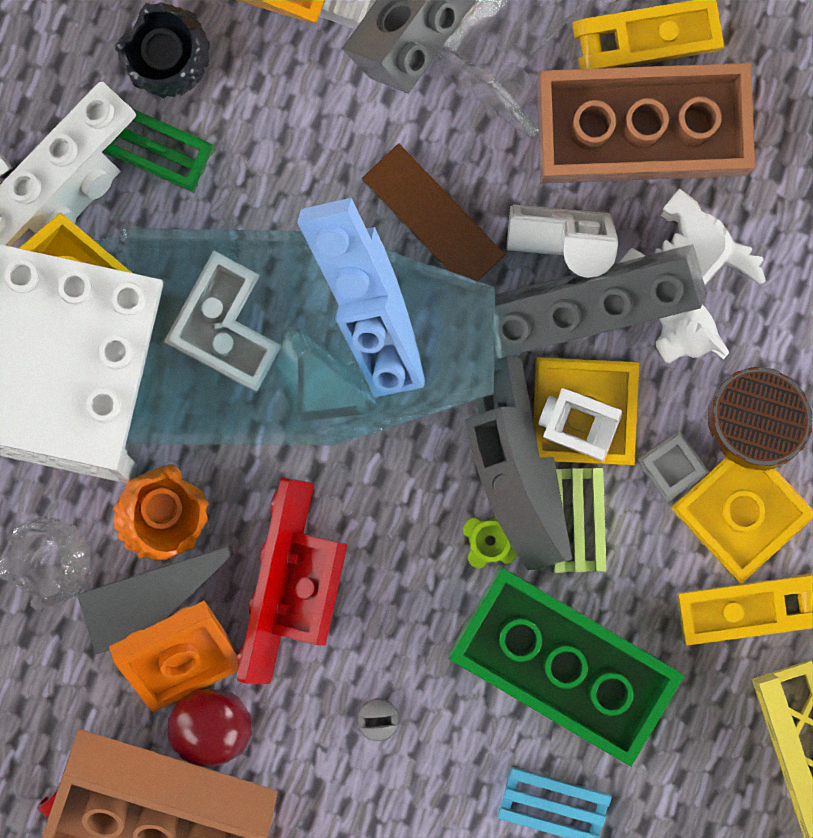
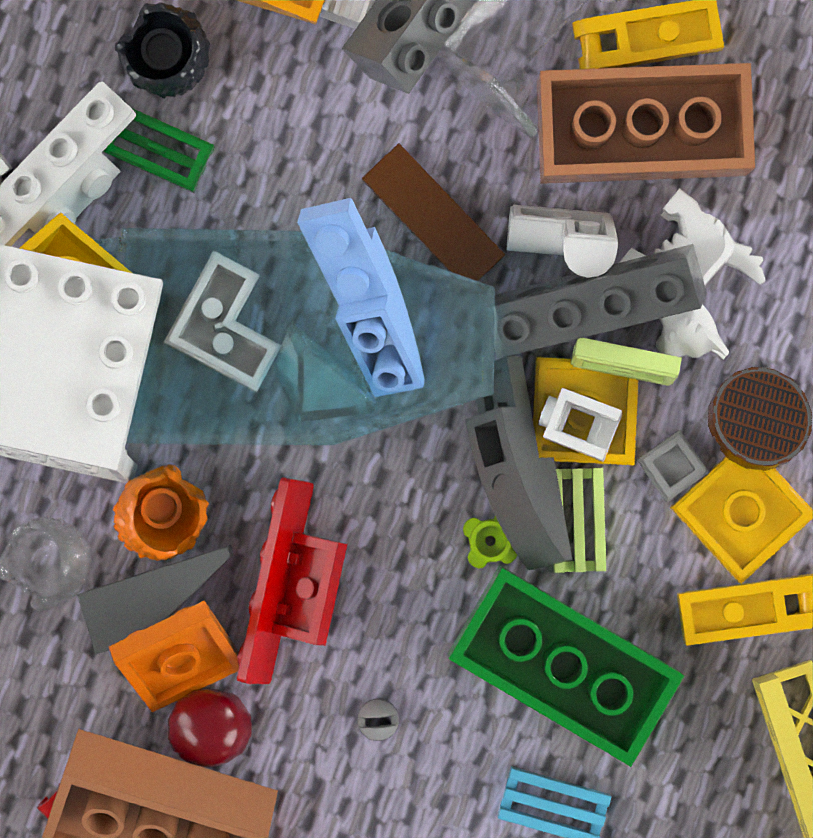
none -> yellowish green tile [571,338,682,386]

